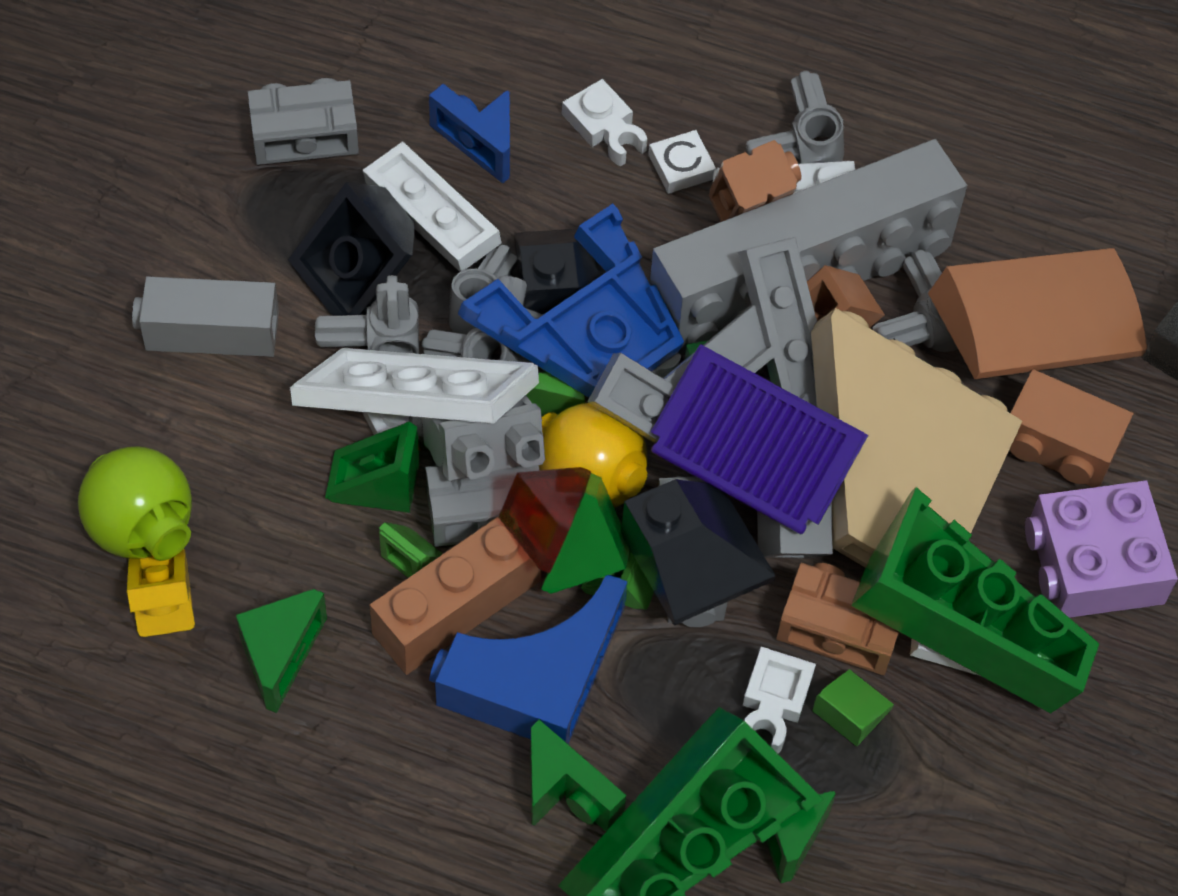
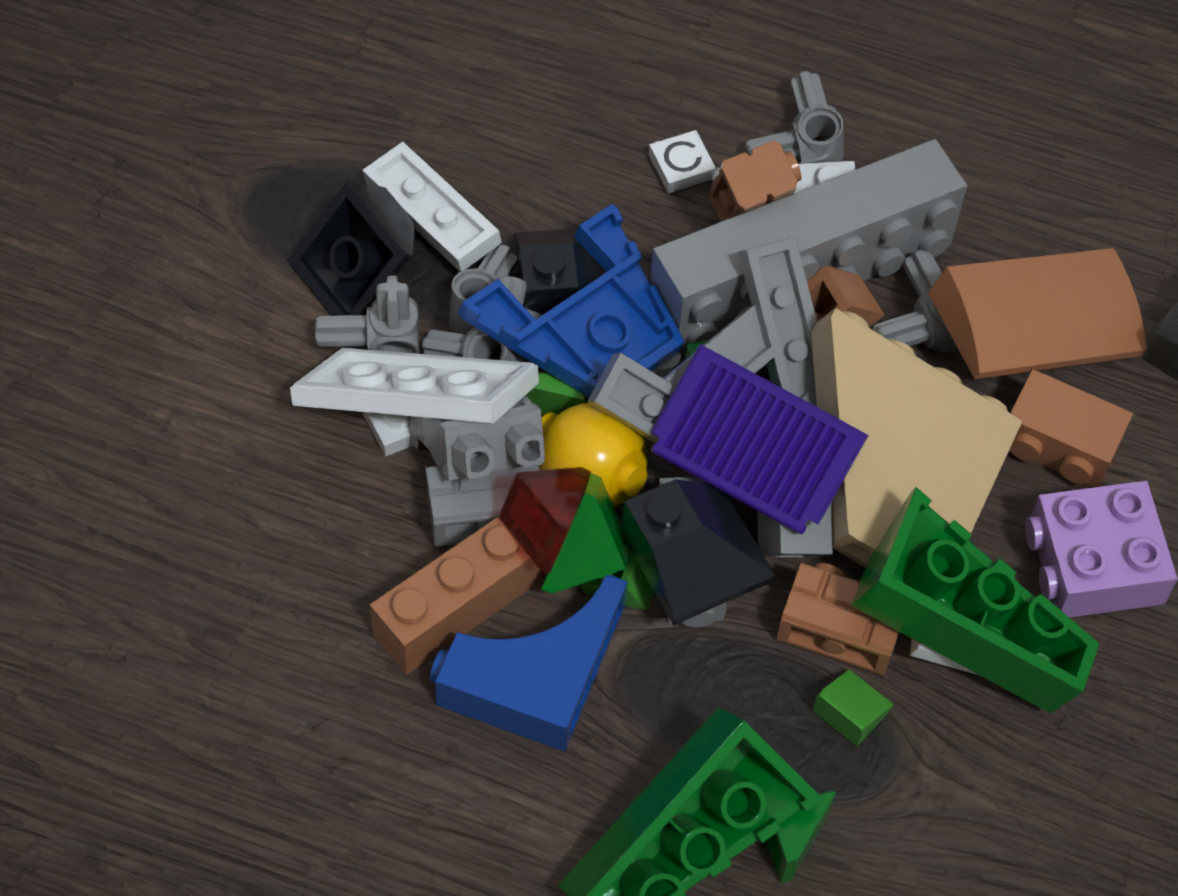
lime brick [78,446,192,561] -> none
yellow slope [127,549,195,637] -> none
light grey brick [132,276,279,357] -> none
green slope [236,589,327,713] -> none
light grey brick [248,78,359,165] -> none
green slope [325,421,419,513] -> none
bright green slope [379,522,443,578] -> none
blue slope [429,83,510,184] -> none
green slope [530,720,626,831] -> none
white plate [562,79,647,166] -> none
white plate [743,647,816,753] -> none

